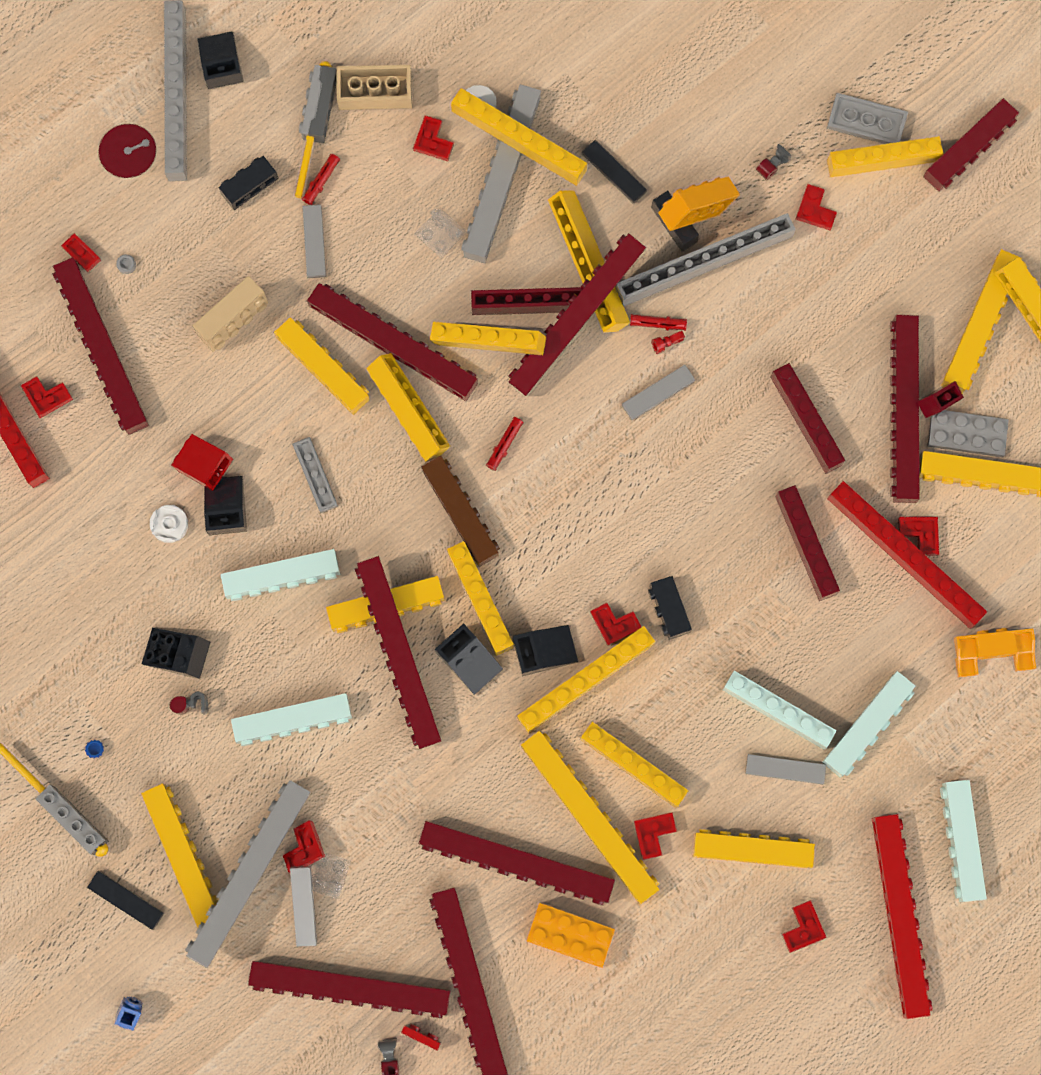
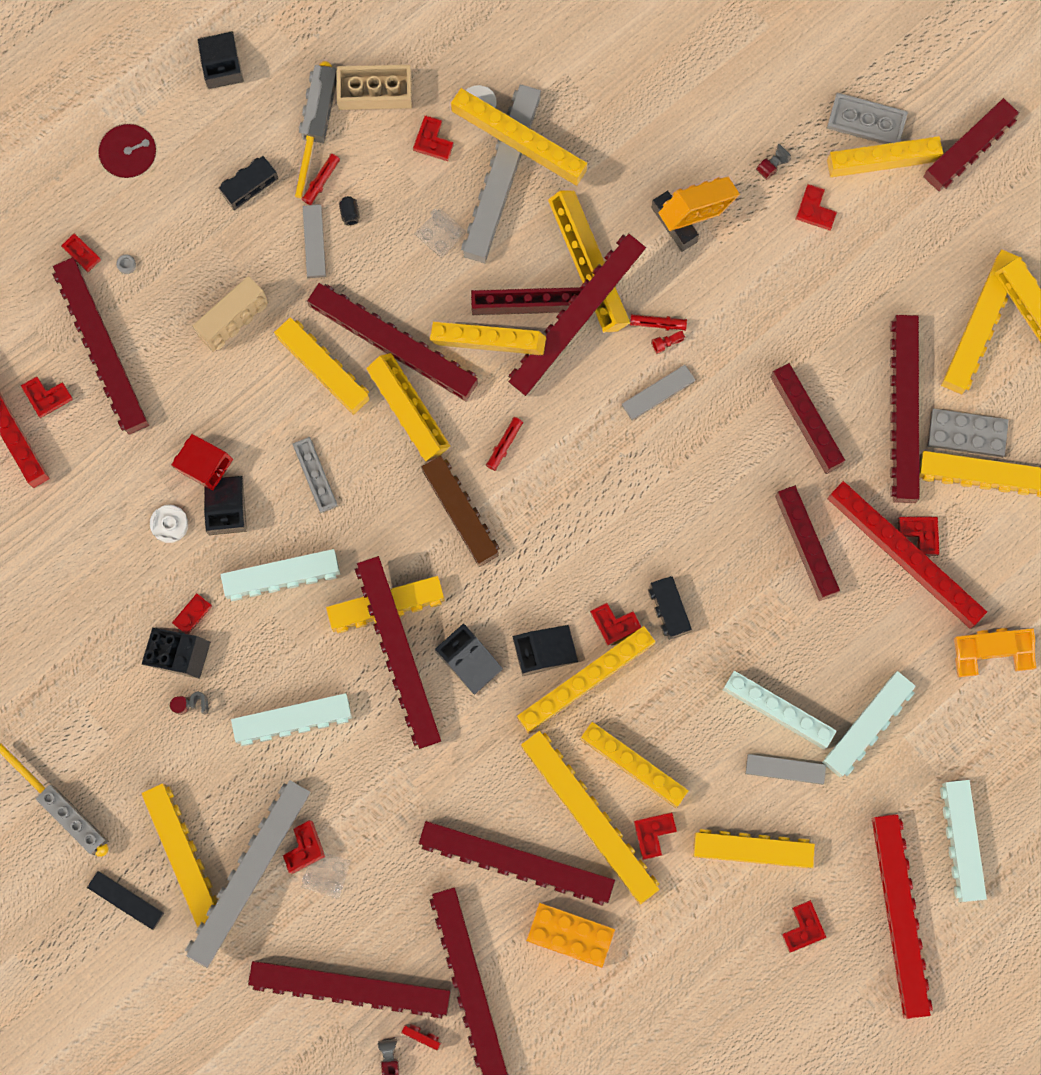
blue piece [85,740,104,759] -> none
blue brick [115,997,142,1031] -> none
light grey brick [164,0,187,182] -> none
light grey tile [290,866,318,947] -> none
yellow brick [447,541,514,656] -> none
black tile [582,140,647,204] -> none
light grey brick [616,213,796,307] -> none
dark red brick [917,381,964,418] -> none
none -> red plate [172,593,212,634]
none -> black brick [339,196,360,226]

